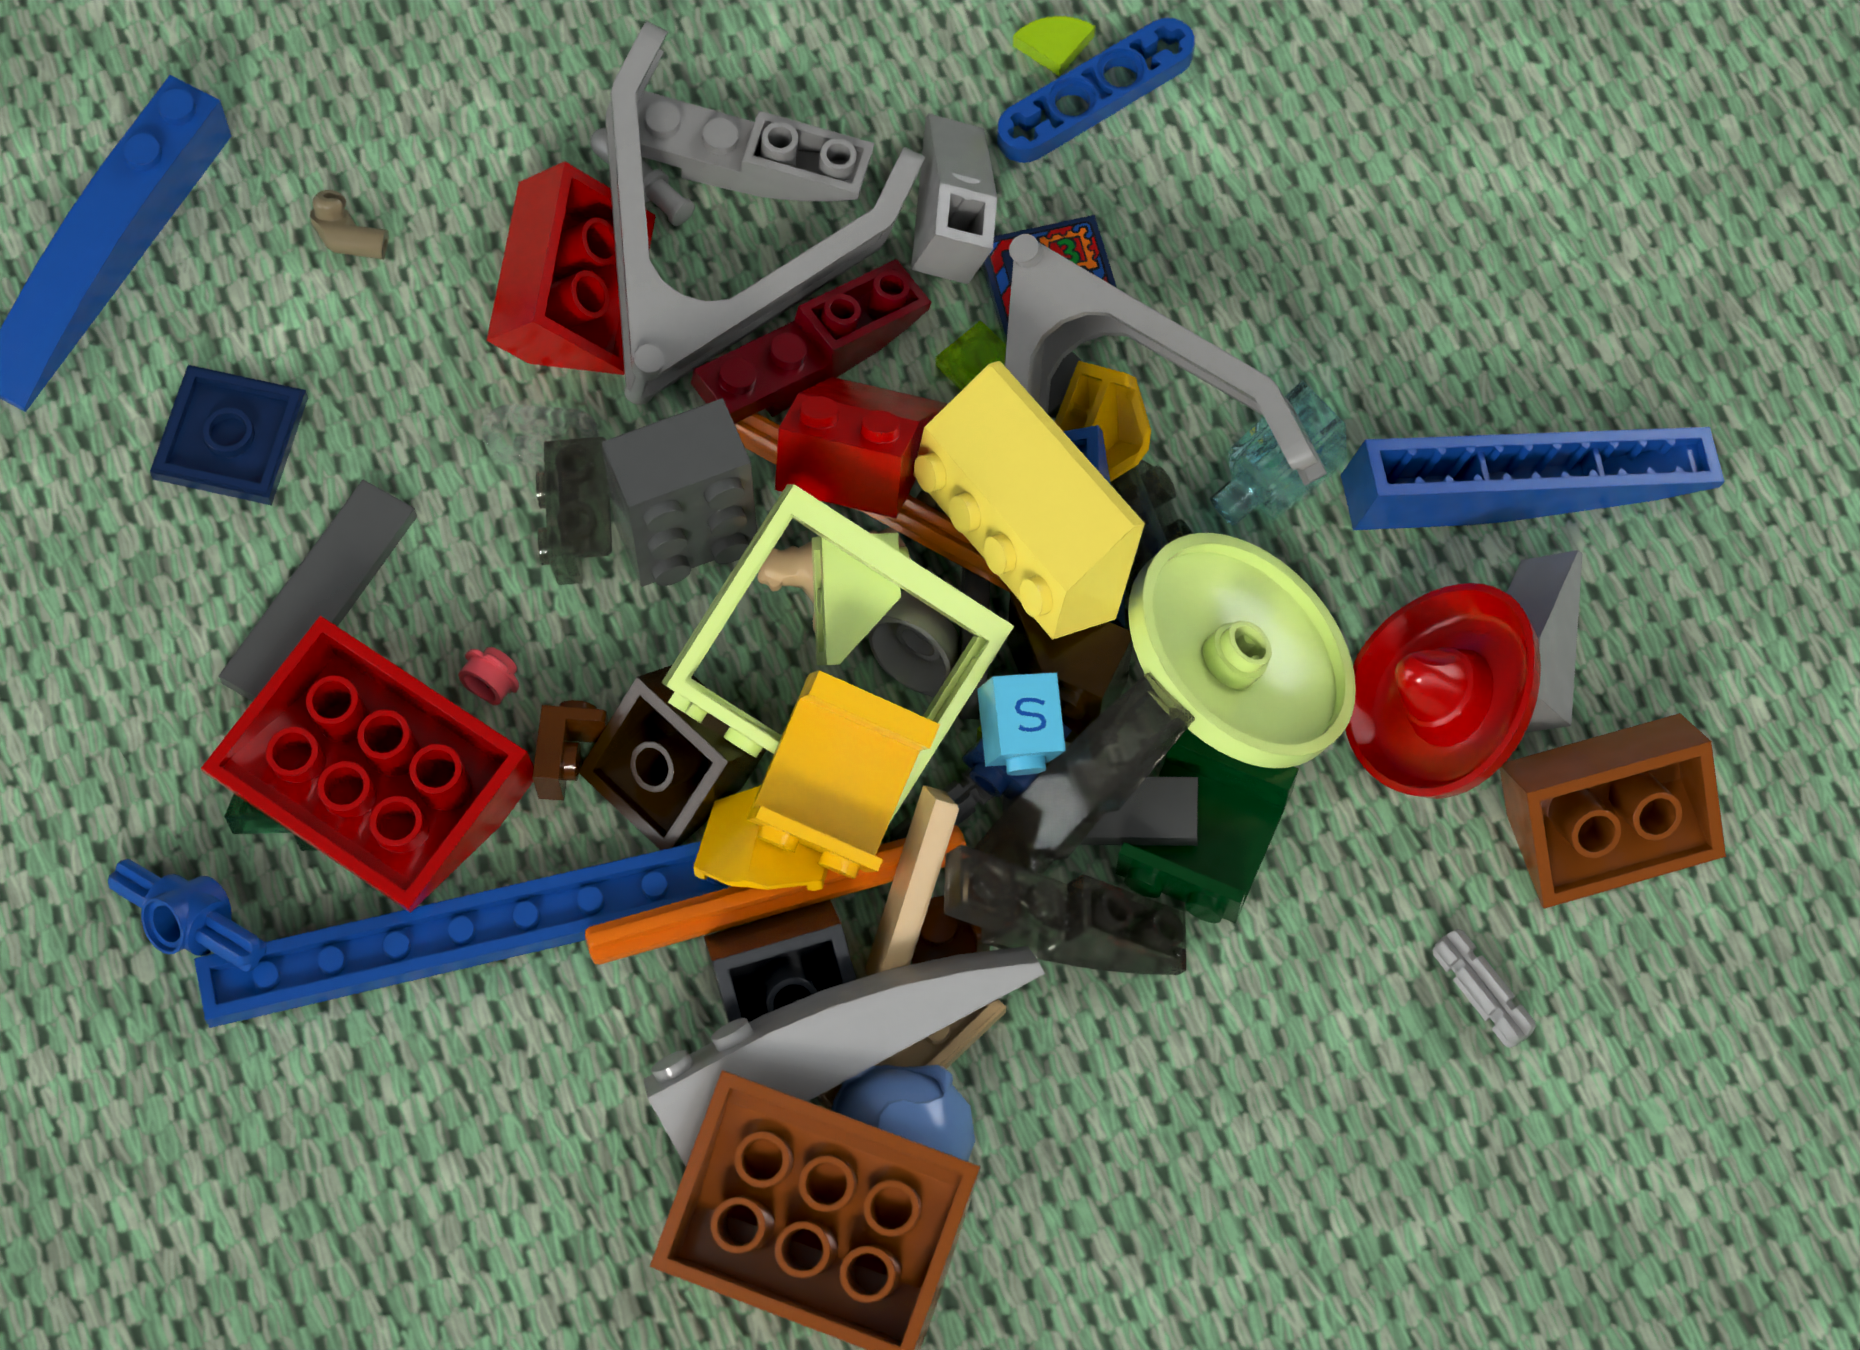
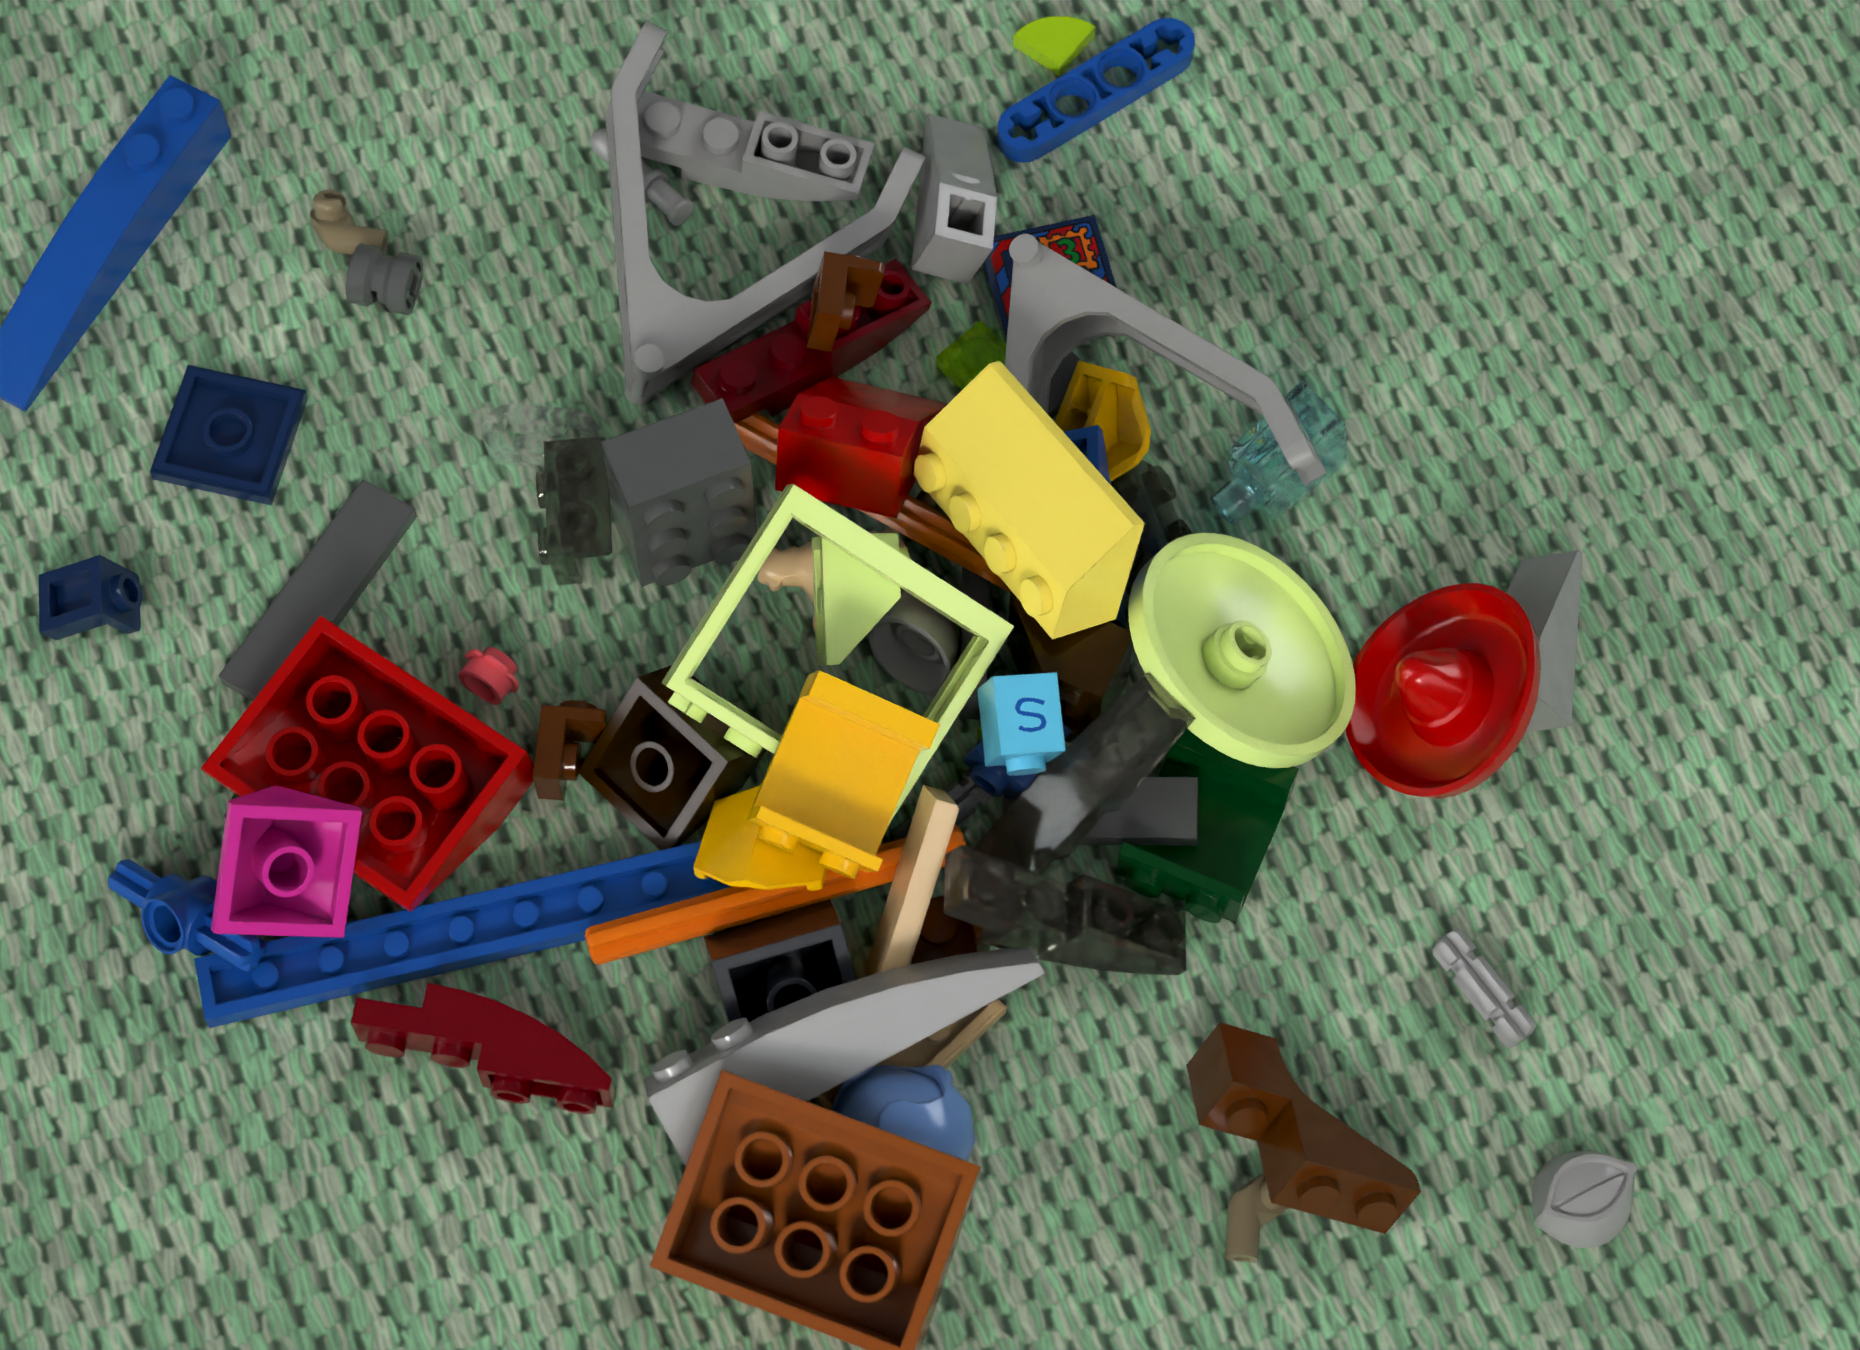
red slope [486,161,656,375] -> none
blue slope [1341,427,1725,530] -> none
dark orange slope [1500,713,1726,909] -> none
none -> dark blue bracket [39,555,143,640]
none -> dark pink slope [211,785,362,938]
none -> dark grey wheel [346,243,423,315]
none -> dark red slope [350,983,616,1114]
none -> reddish brown bracket [807,251,885,352]
none -> reddish brown arch [1186,1022,1421,1234]
none -> dark tan arm [1225,1173,1289,1263]
none -> light grey hat [1532,1150,1638,1248]

